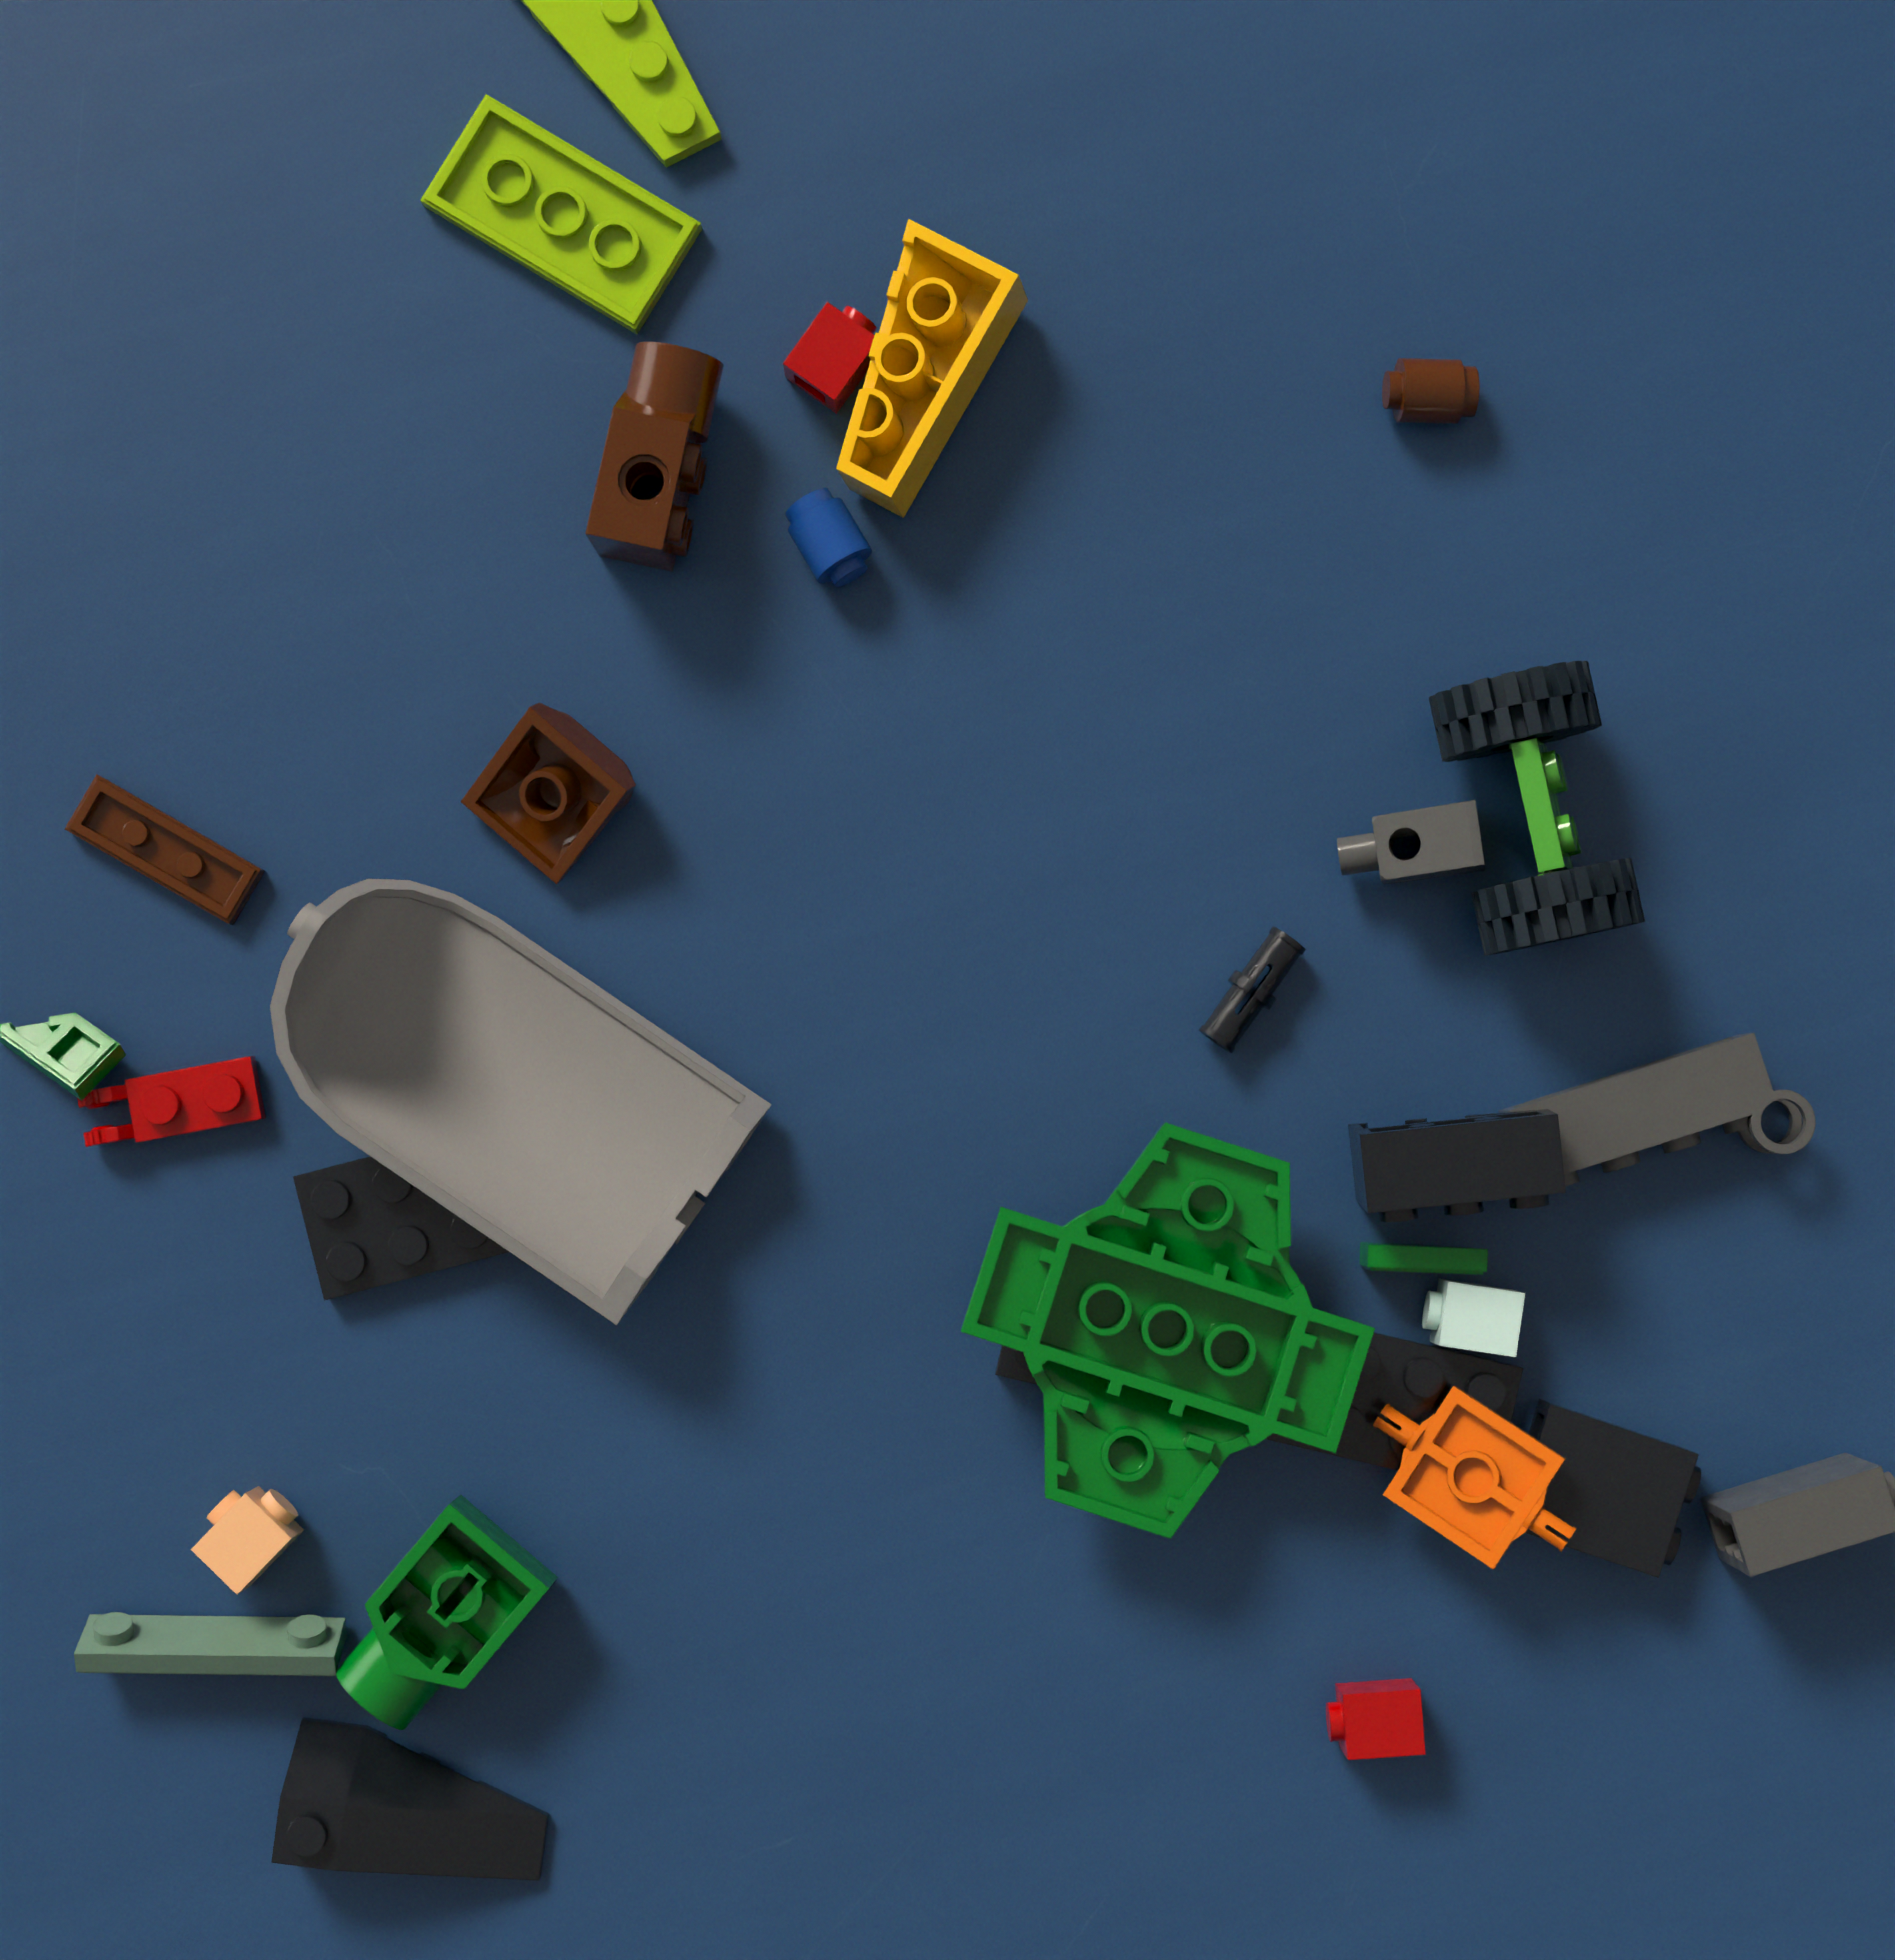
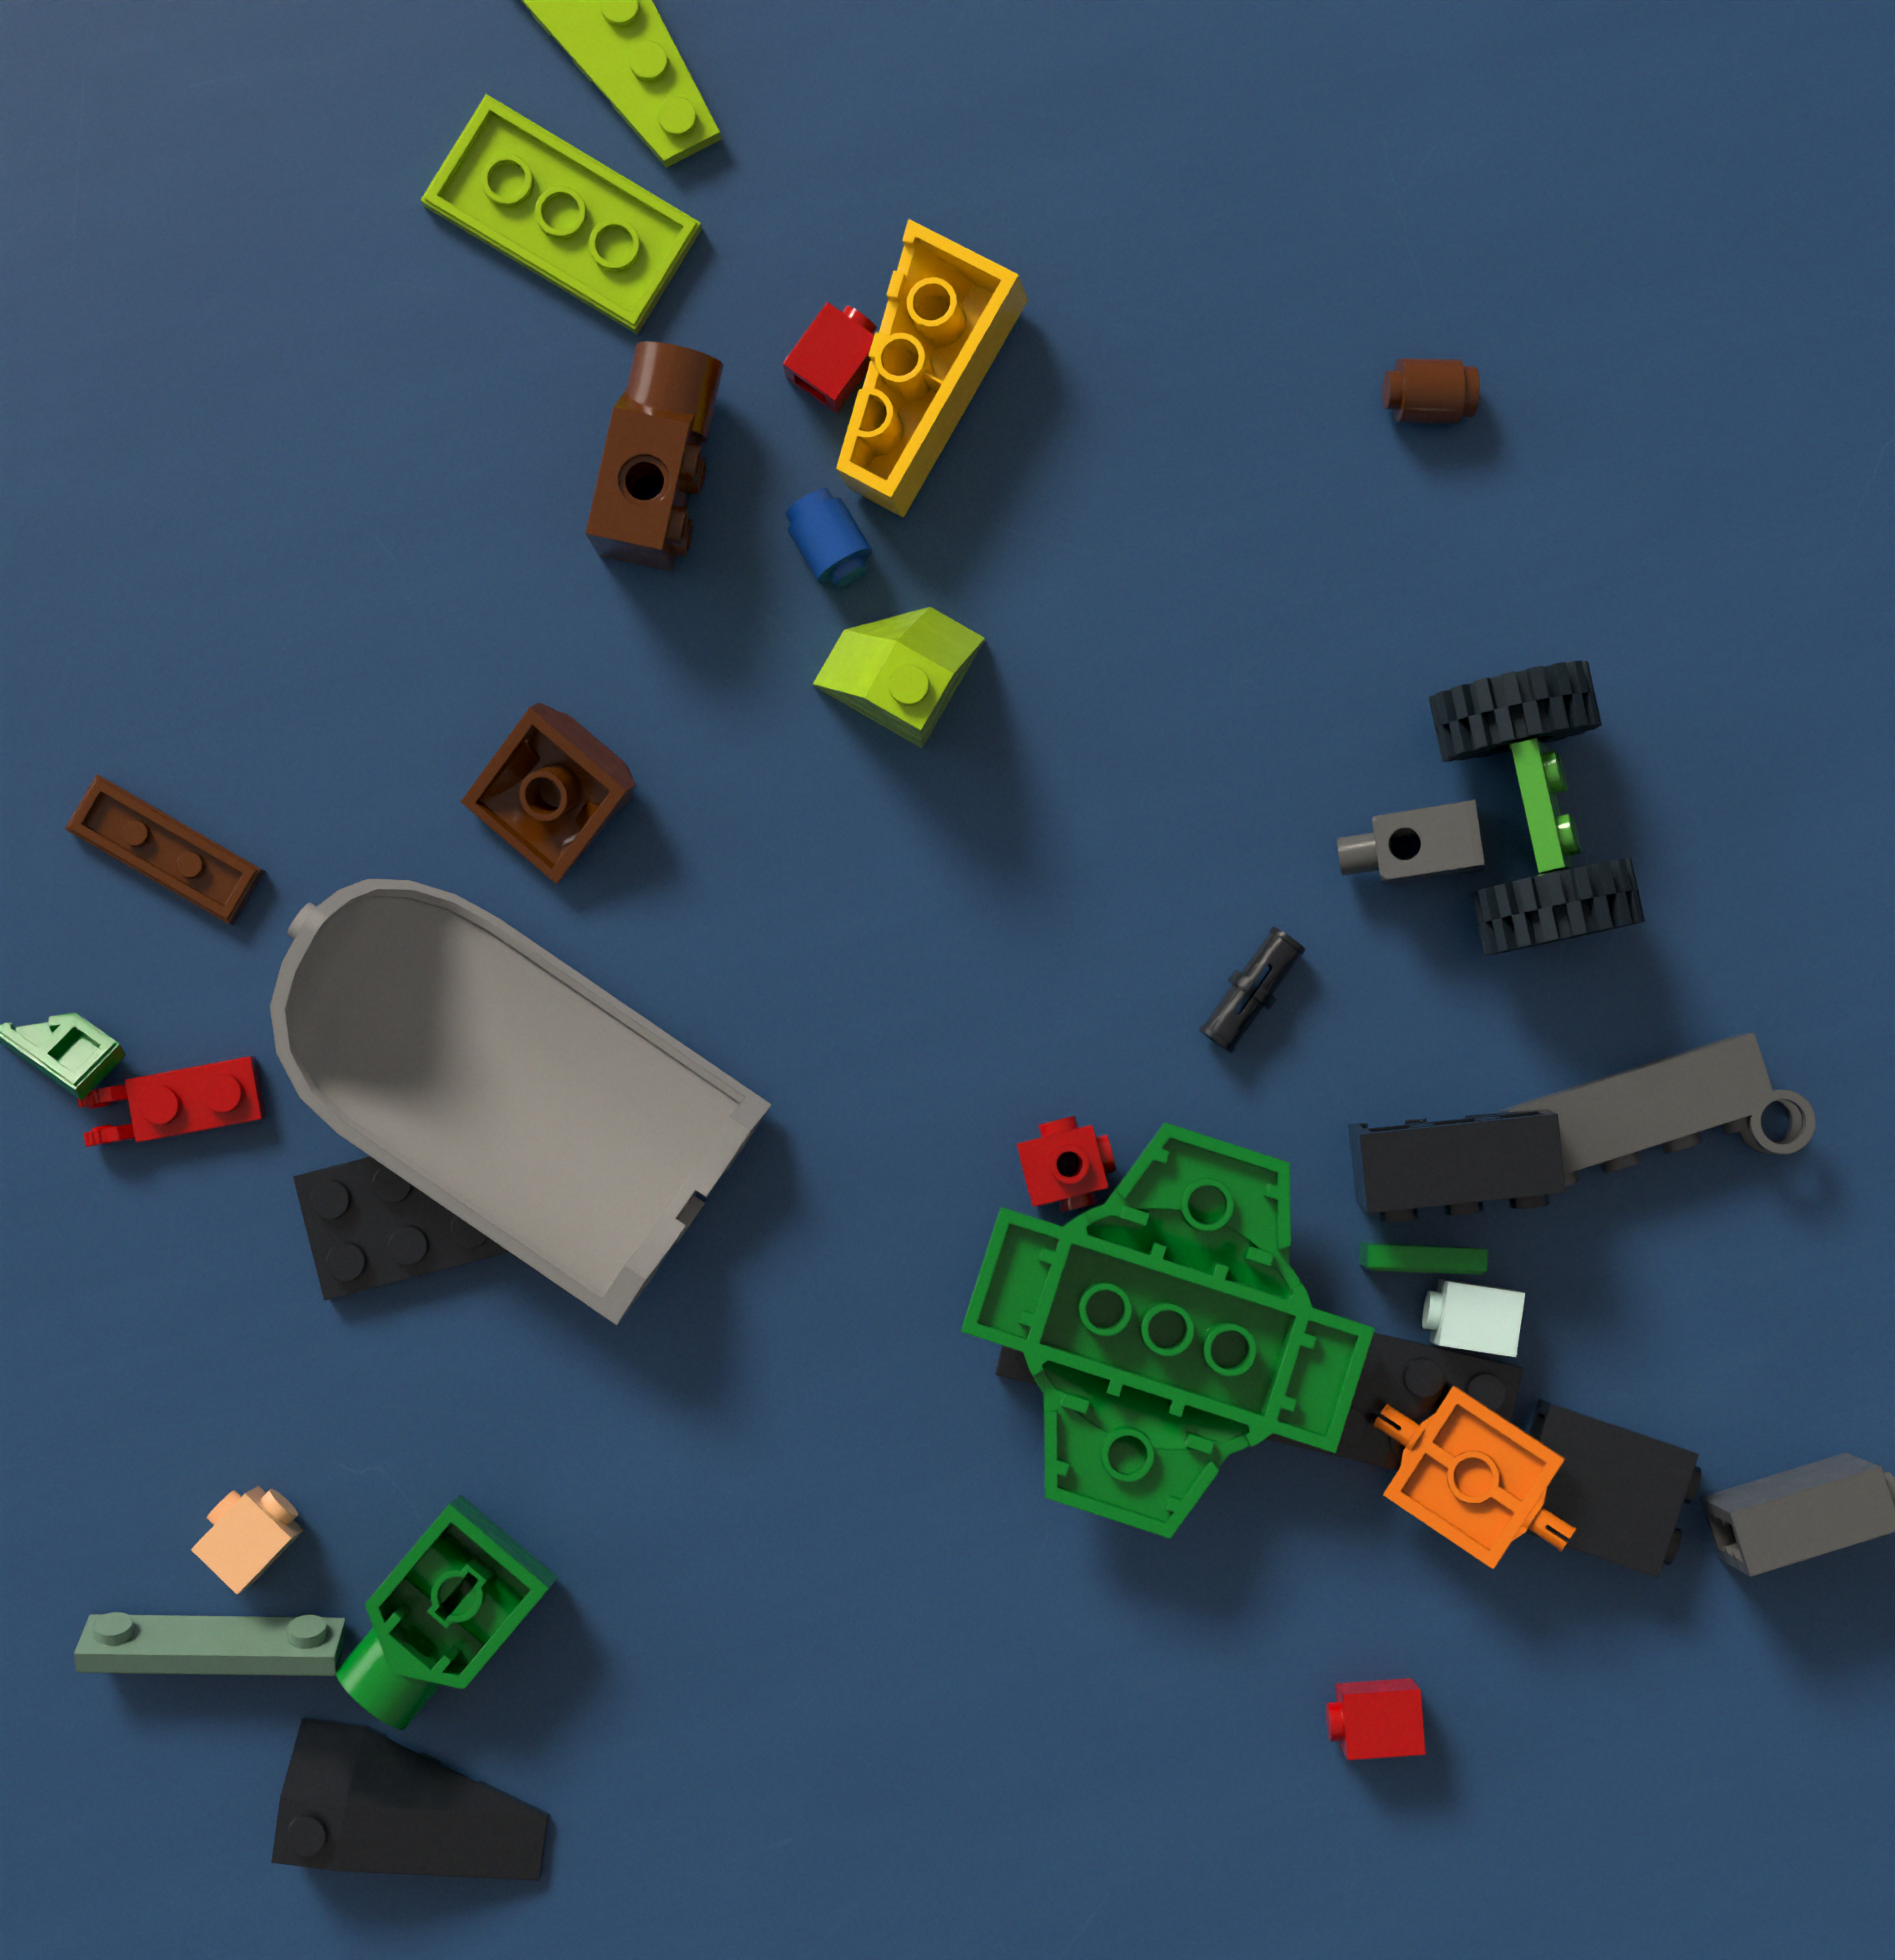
none -> lime slope [812,607,985,748]
none -> red brick [1016,1116,1116,1212]

